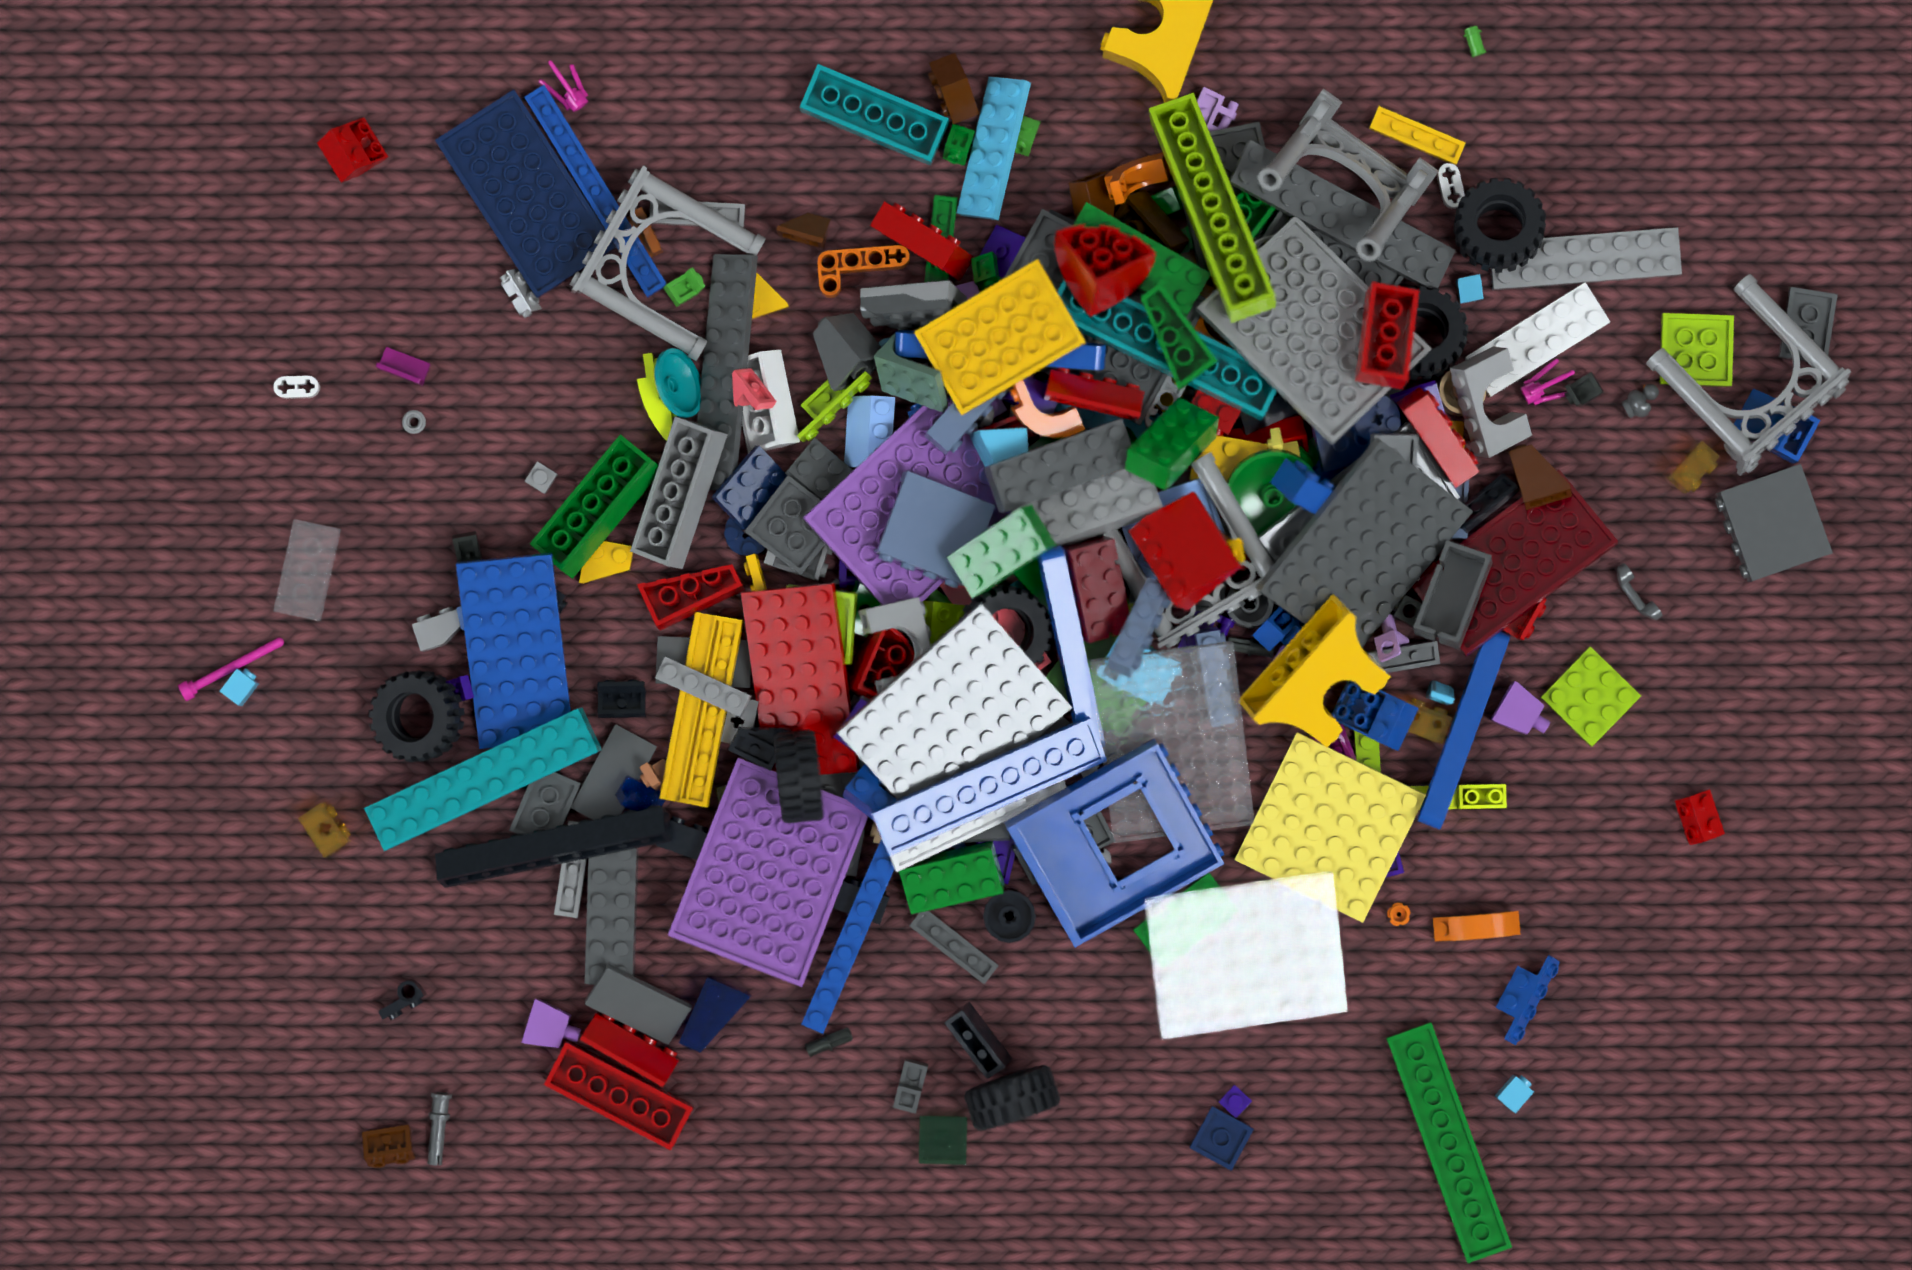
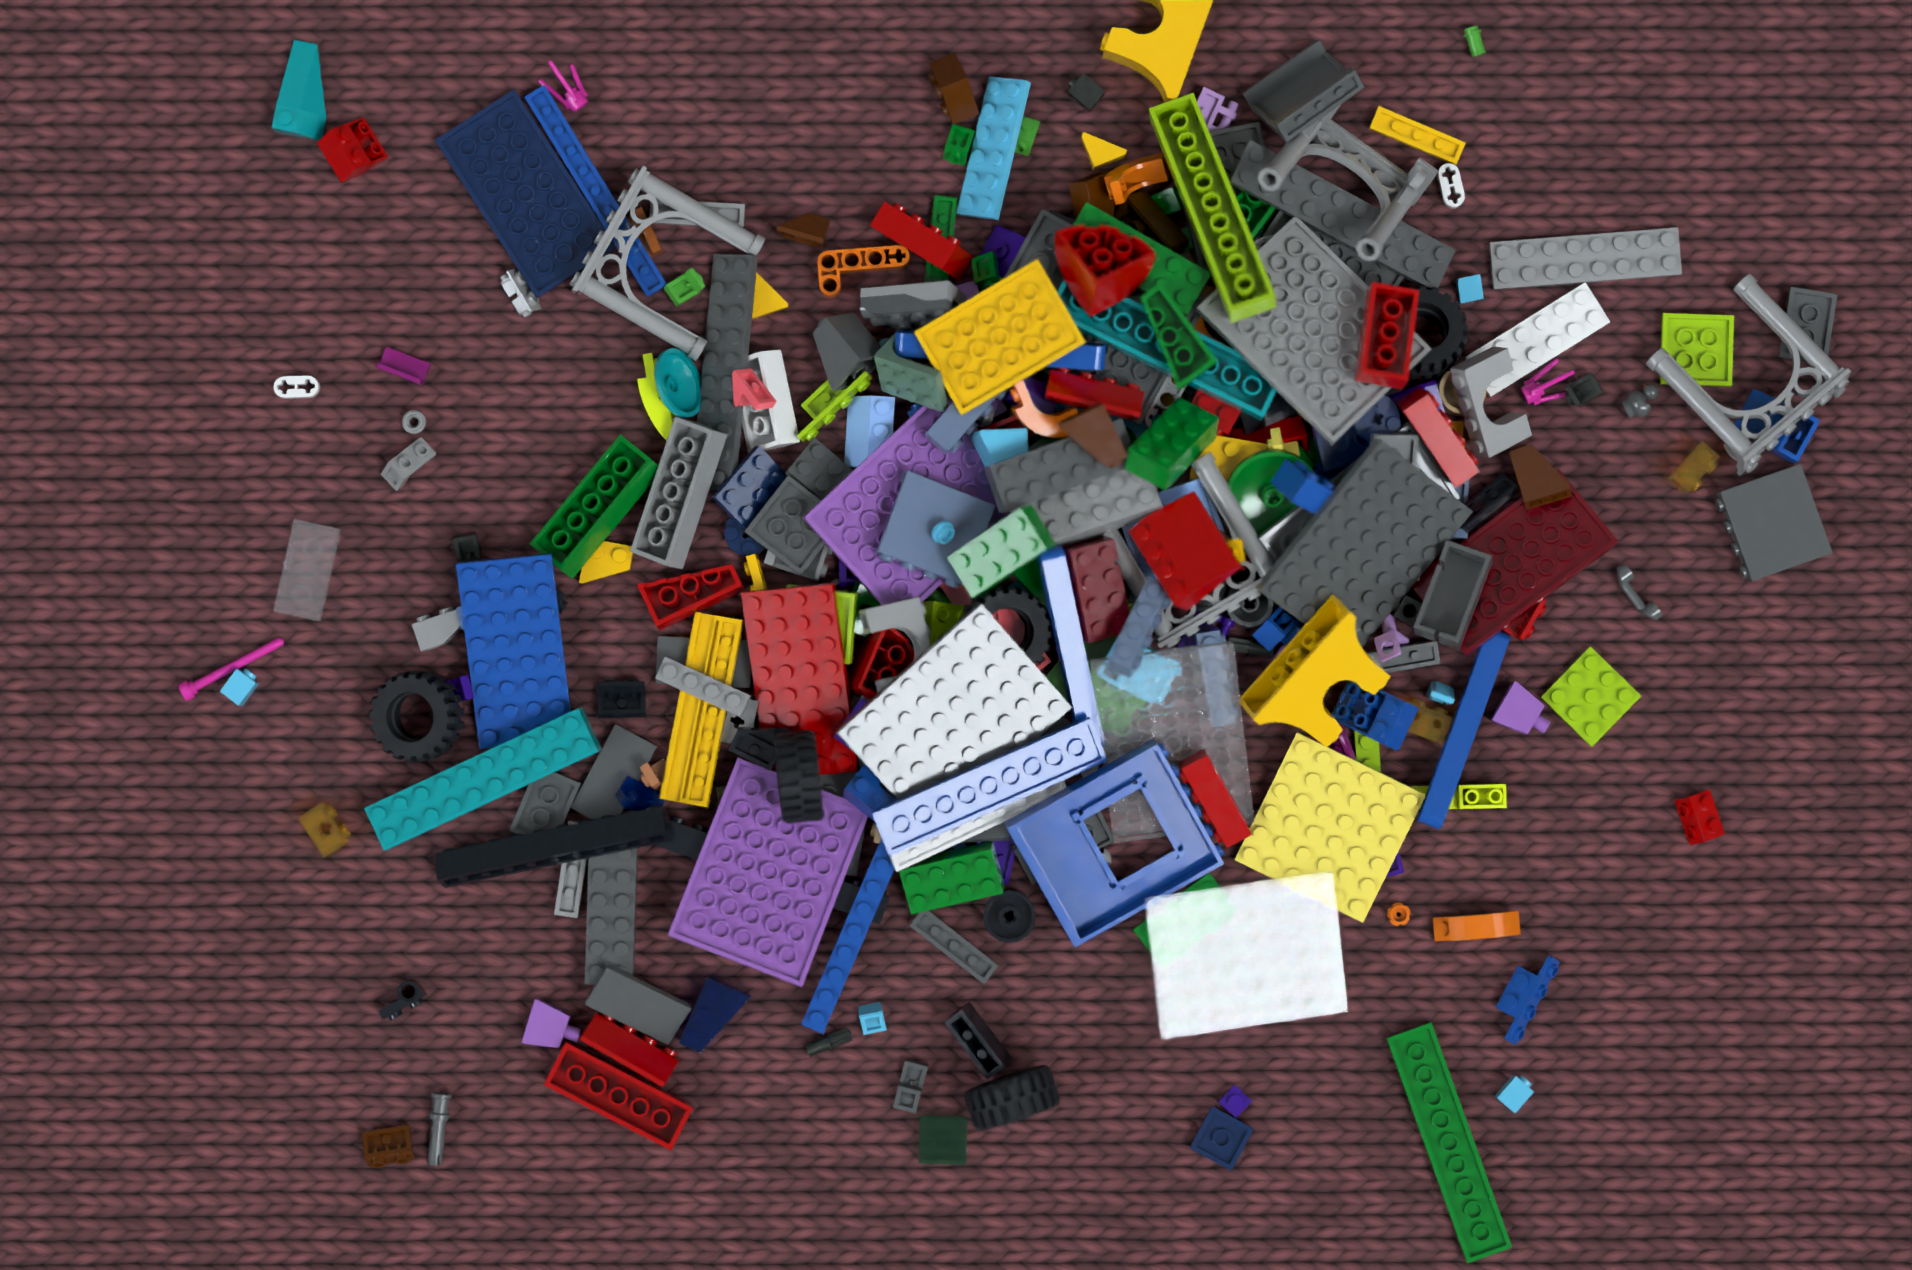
light grey plate [525,462,558,494] -> none
teal brick [800,64,949,166] -> none
black tyre [1454,178,1546,273] -> none
none -> teal wedge [272,40,327,141]
none -> light grey bracket [381,437,436,491]
none -> medium azure slope [858,1002,887,1035]
none -> medium azure plate [932,521,955,544]
none -> reddish brown slope [1058,402,1128,468]
none -> pearl dark grey brick [1067,73,1105,113]
none -> yellow slope [1081,132,1127,170]
none -> red brick [1179,749,1252,848]
none -> dark grey panel [1242,39,1365,142]

